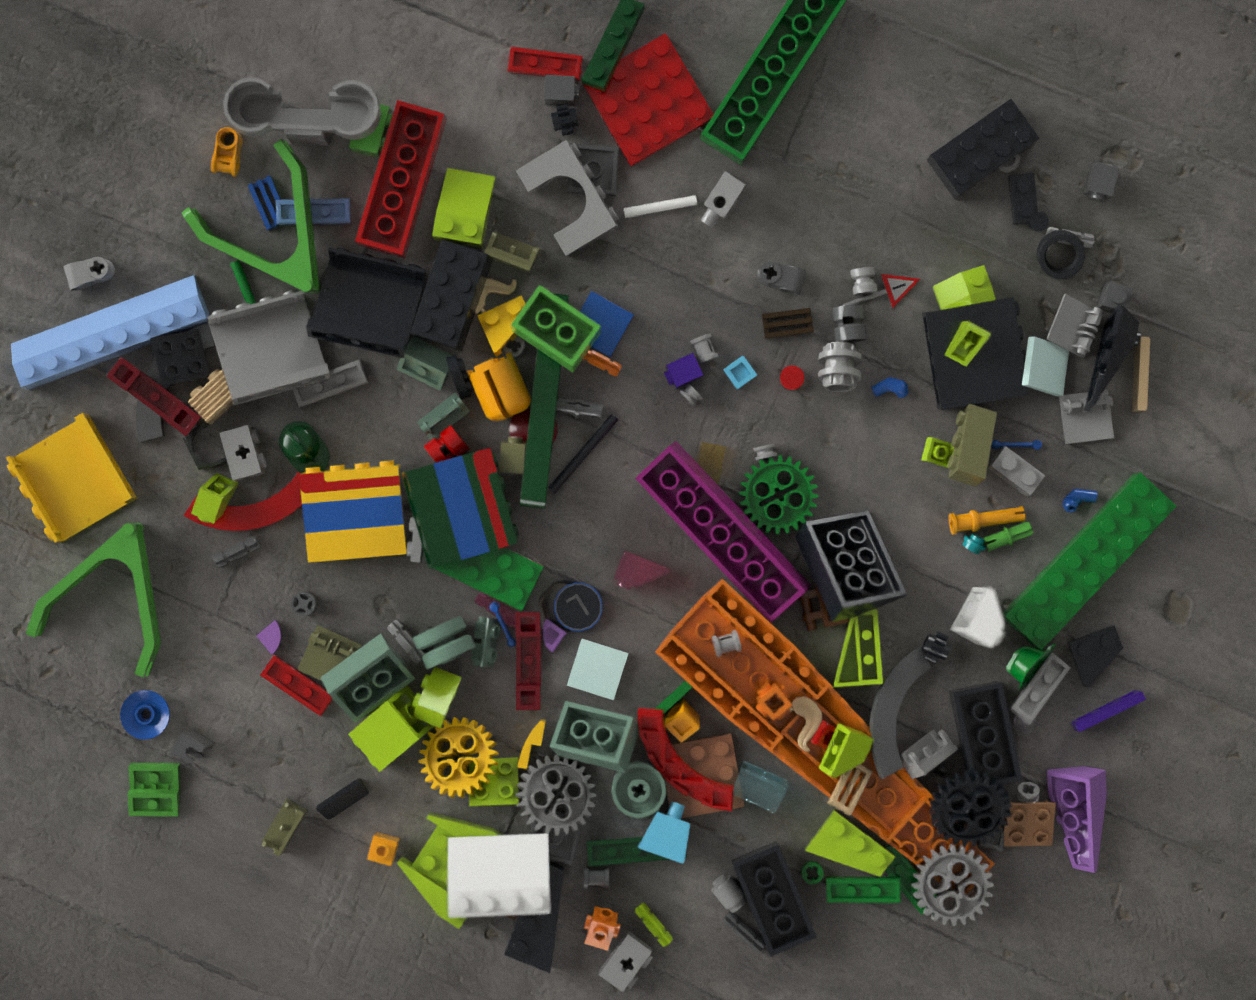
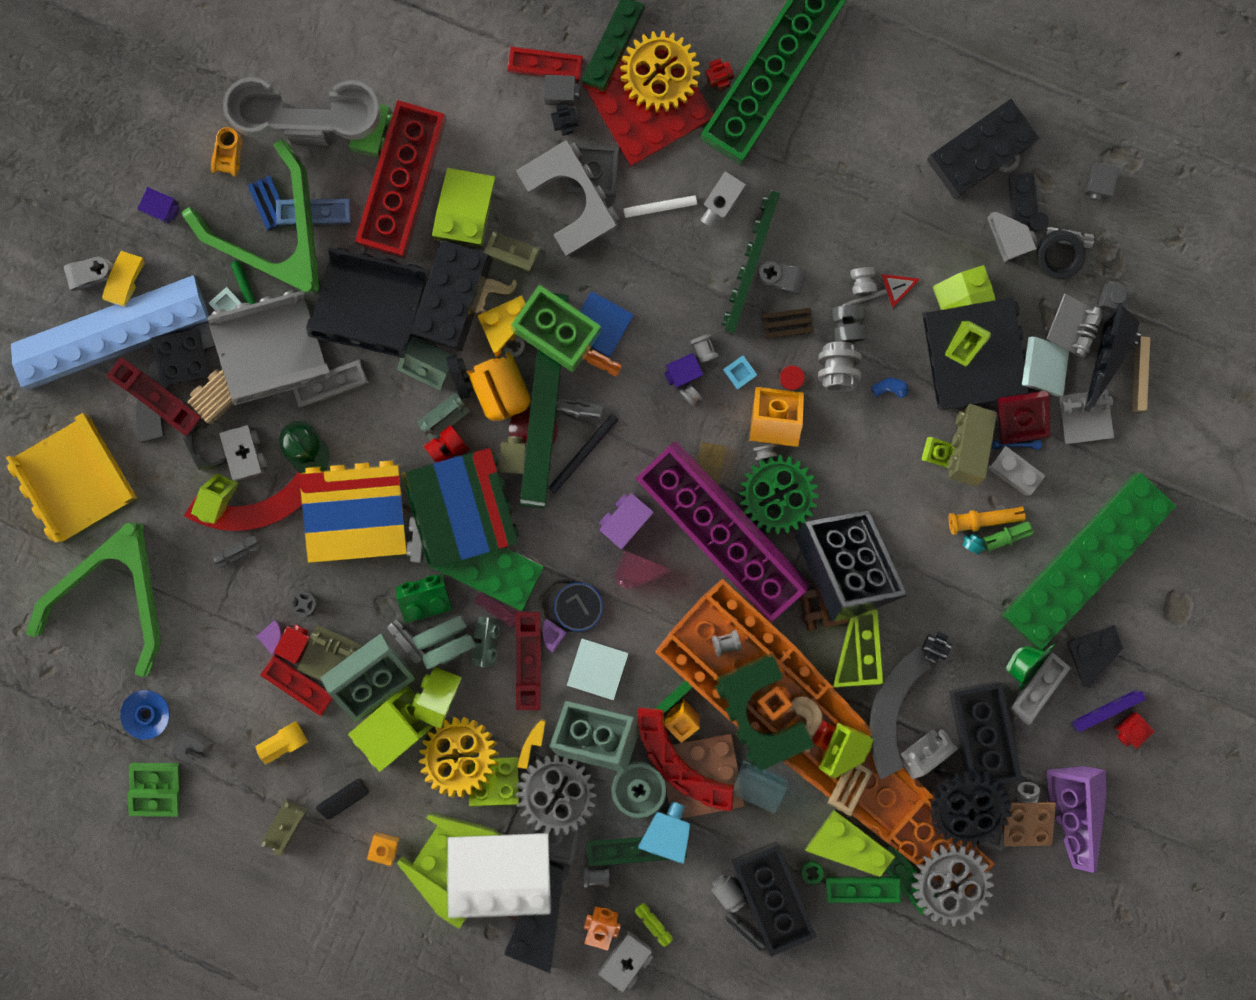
blue hinge [489,601,516,647] -> none
white slope [950,587,1004,648] -> none
blue arm [1062,489,1097,513] -> none
none -> yellow slope [102,251,145,307]
none -> dark purple brick [137,187,180,225]
none -> light aqua plate [209,287,242,311]
none -> yellow piece [255,721,308,764]
none -> red brick [273,624,310,664]
none -> green bracket [396,574,452,623]
none -> medium lavender brick [599,493,654,550]
none -> yellow gear [620,31,700,112]
none -> red gear [705,58,734,91]
none -> dark green arch [715,653,814,772]
none -> dark green plate [722,190,780,335]
none -> light orange slope [750,387,804,447]
none -> light grey slope [987,212,1037,263]
none -> dark red plate [998,391,1050,444]
none -> red brick [1114,711,1155,748]

